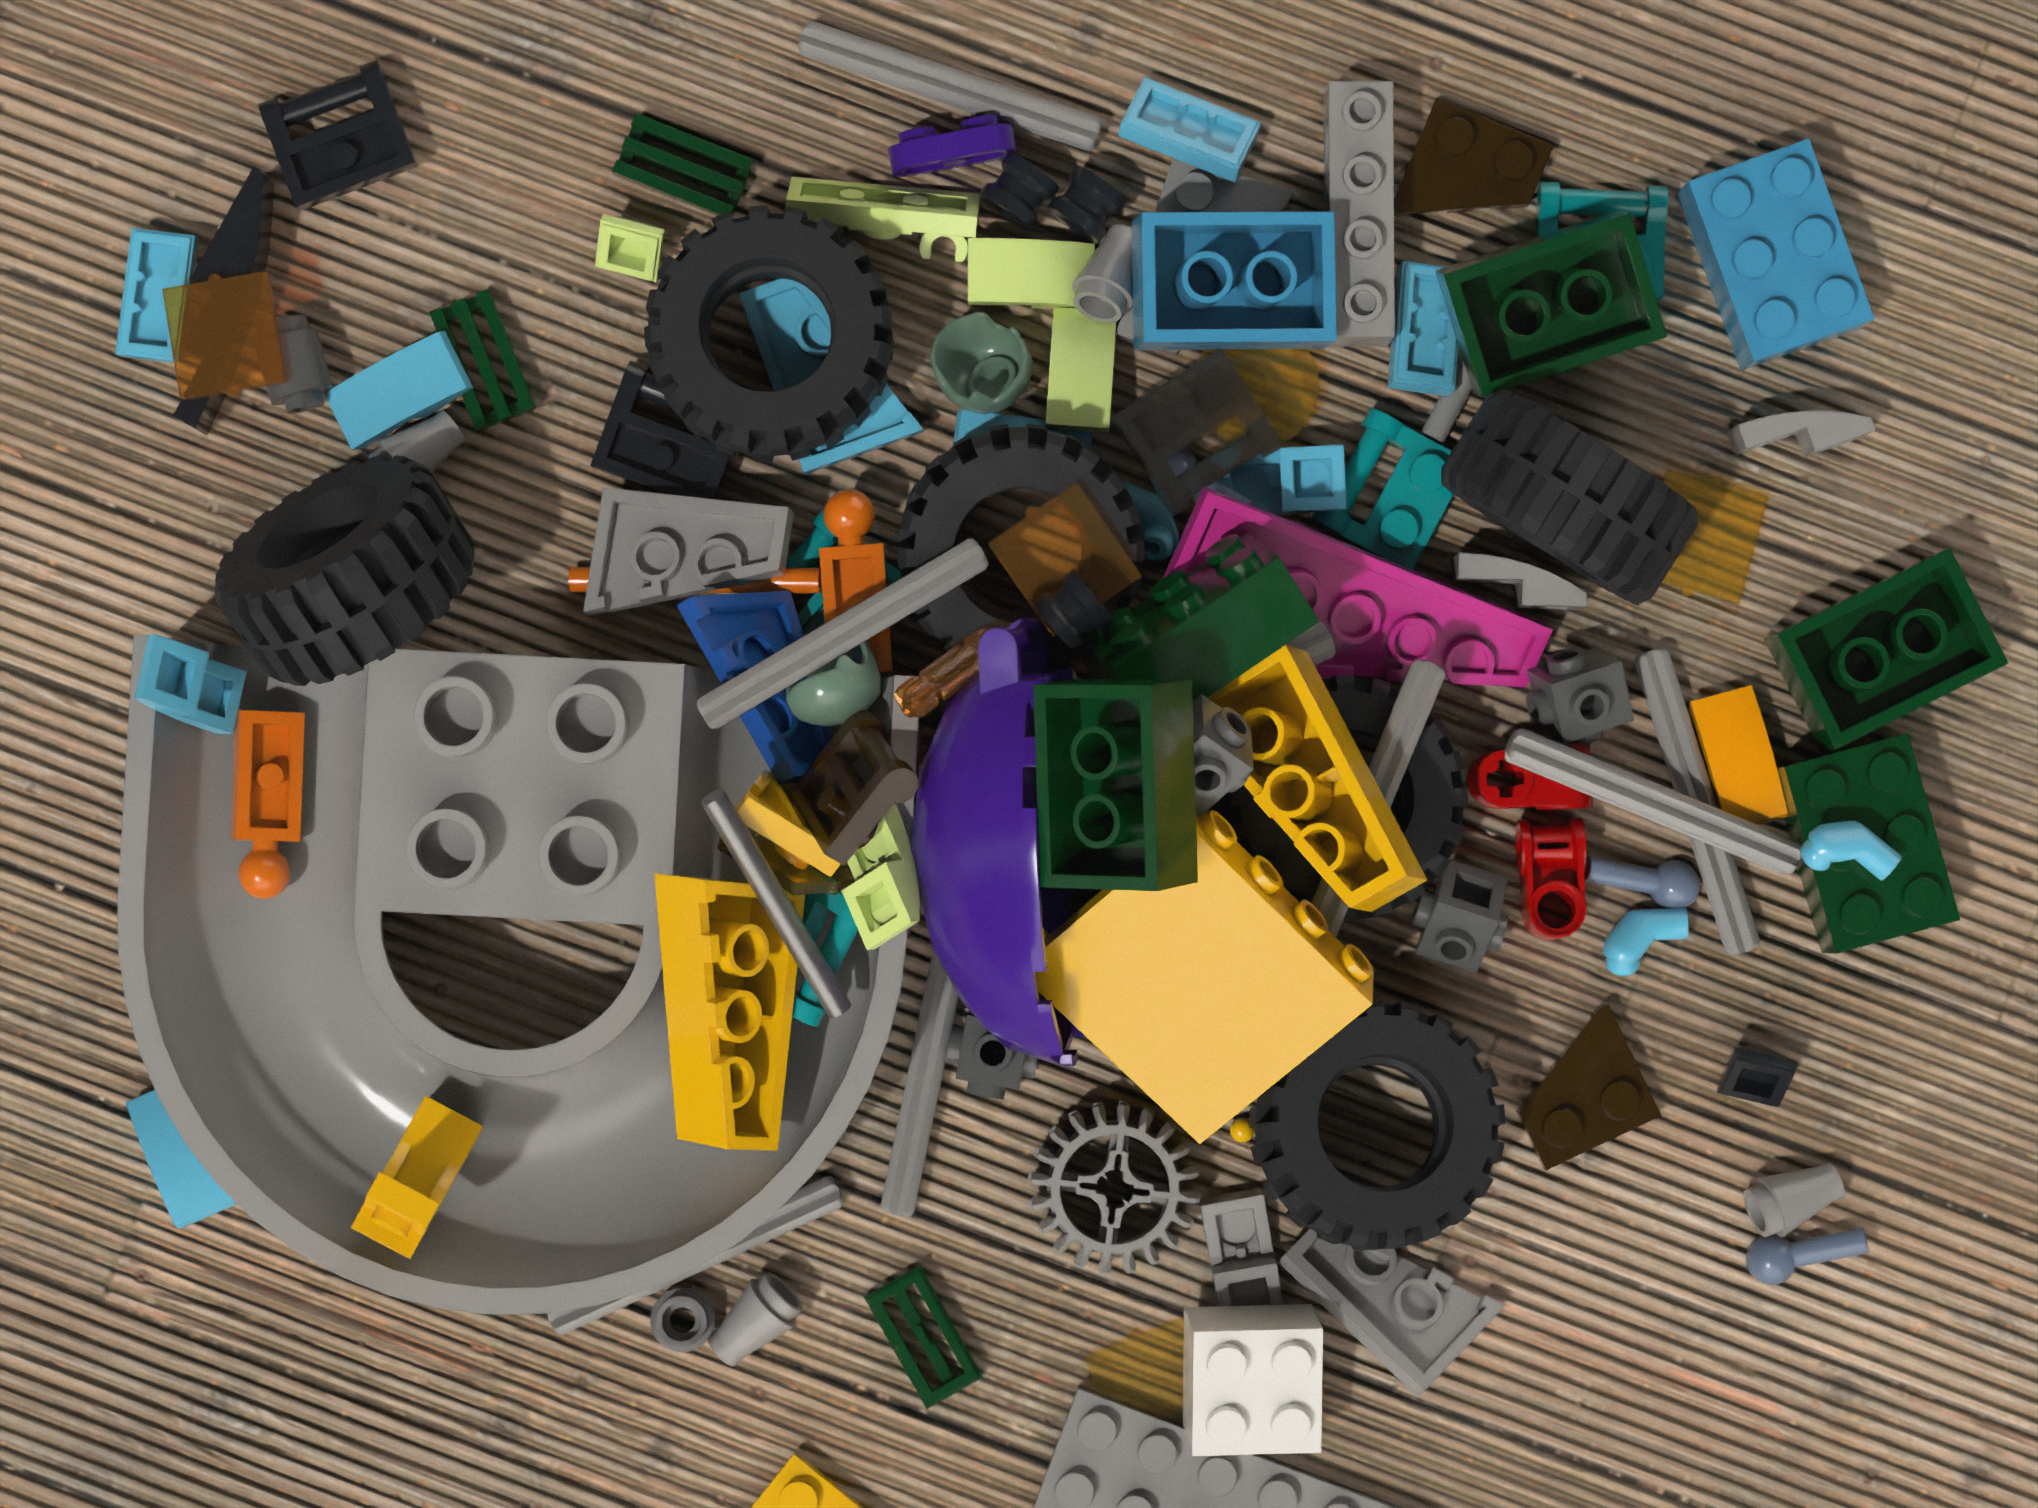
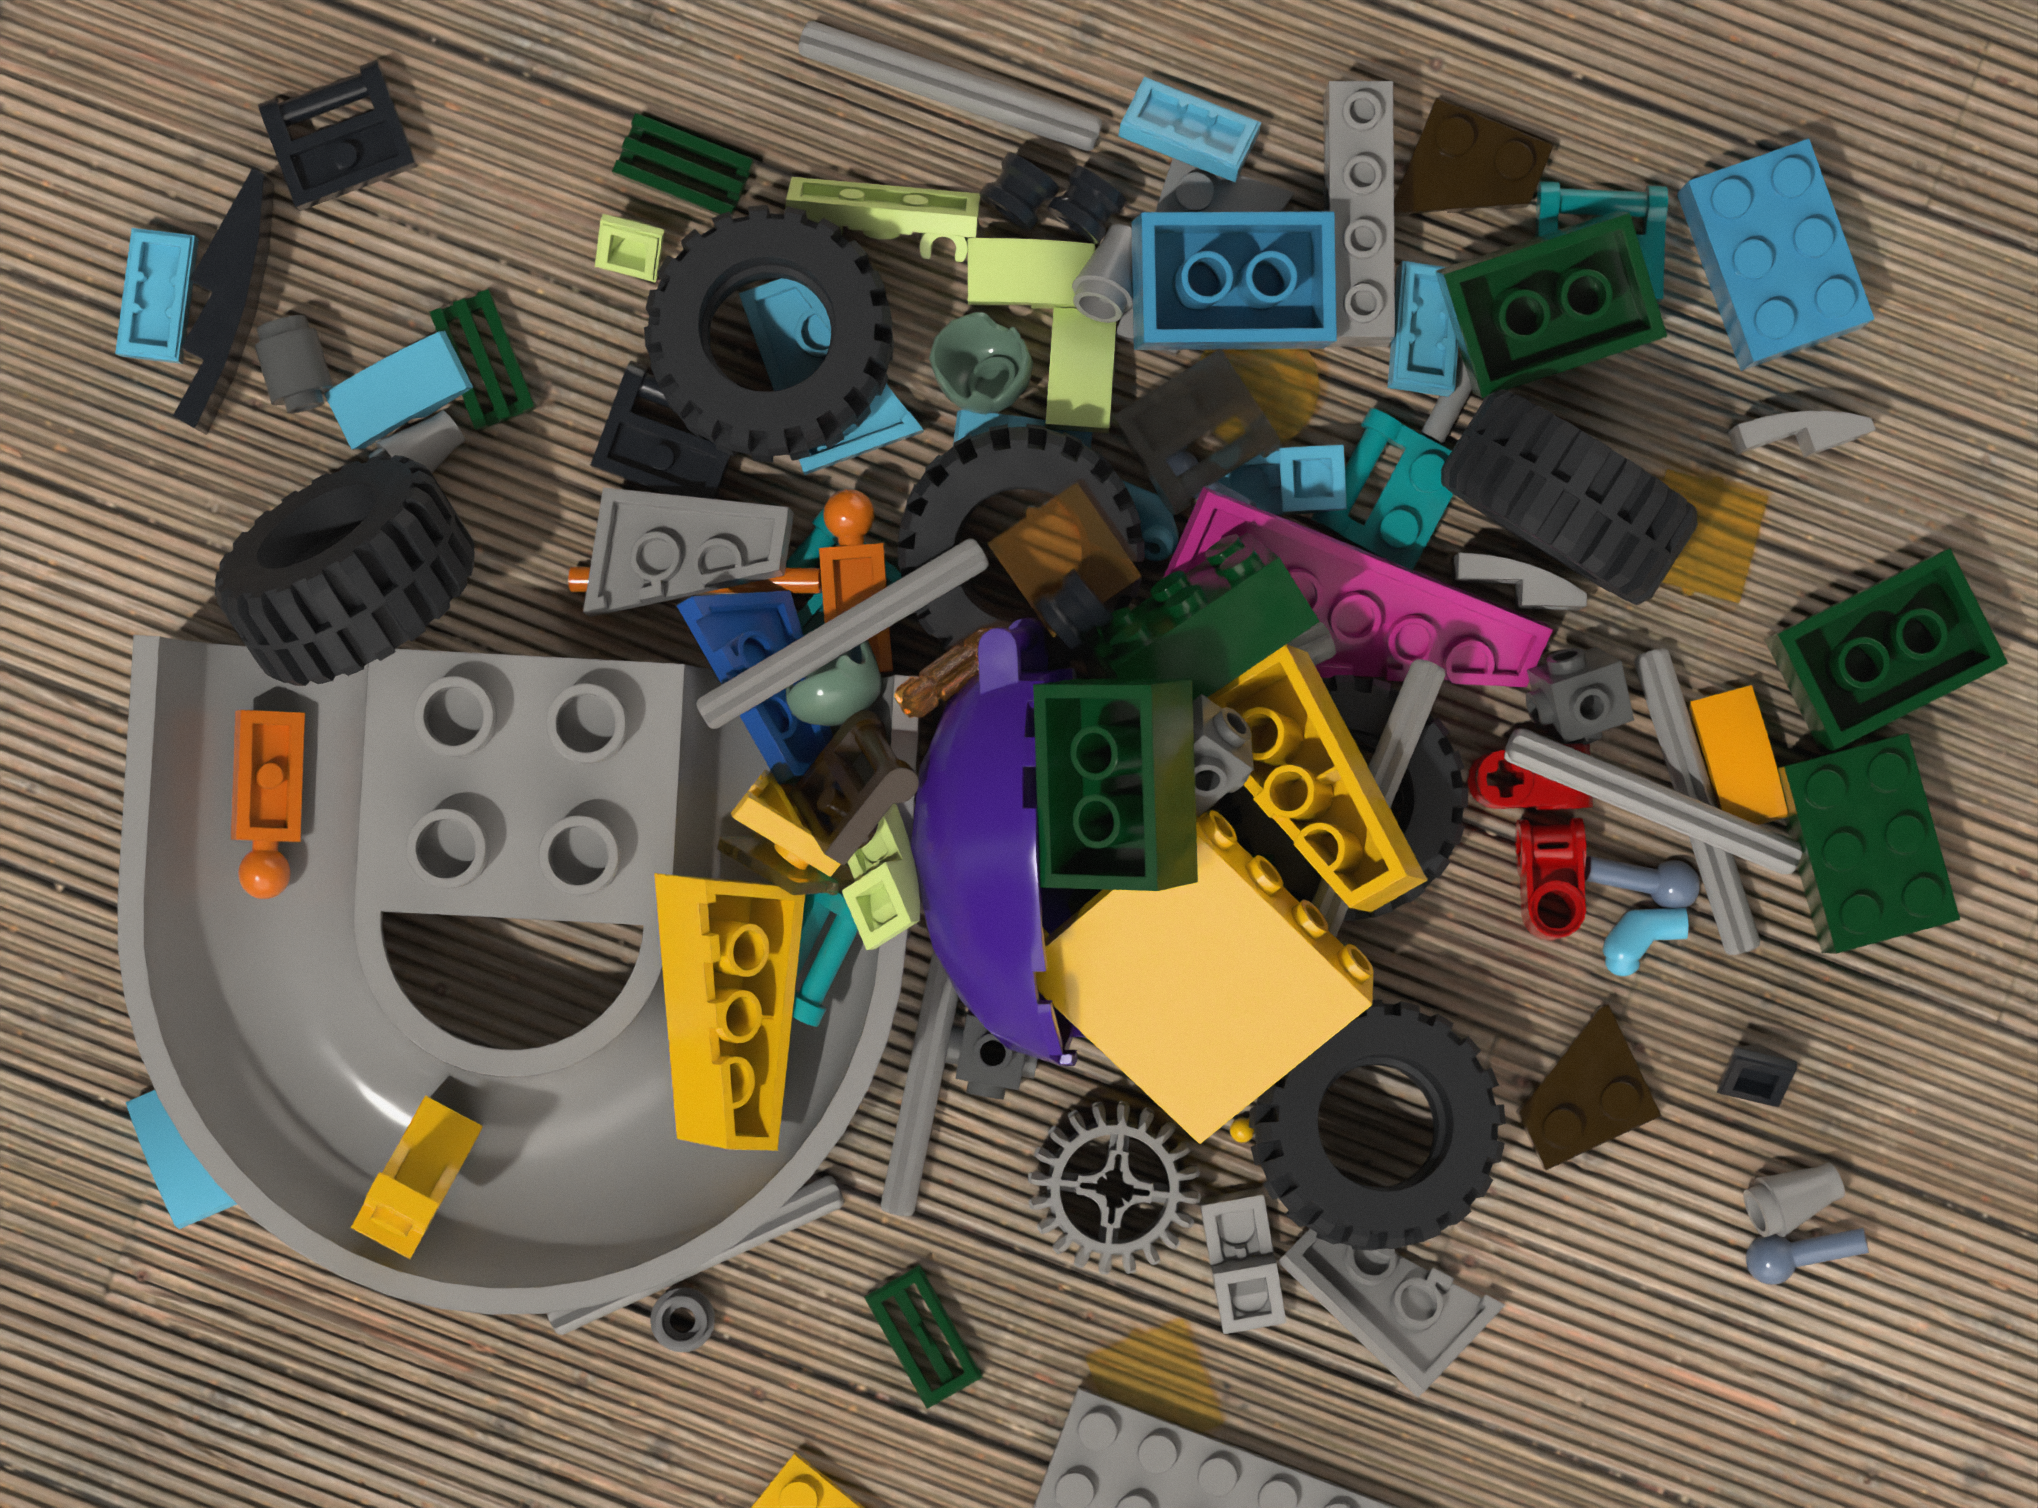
medium azure slope [134,634,247,734] -> none
clear orange piece [162,271,287,401] -> none
flat silver bar [701,789,851,1018] -> none
light grey cone [708,1273,803,1367] -> none
dark purple plate [888,115,1017,177] -> none
white brick [1183,1304,1323,1456] -> none
dark grey brick [1411,859,1509,973] -> none
medium azure arm [1800,821,1902,881] -> none

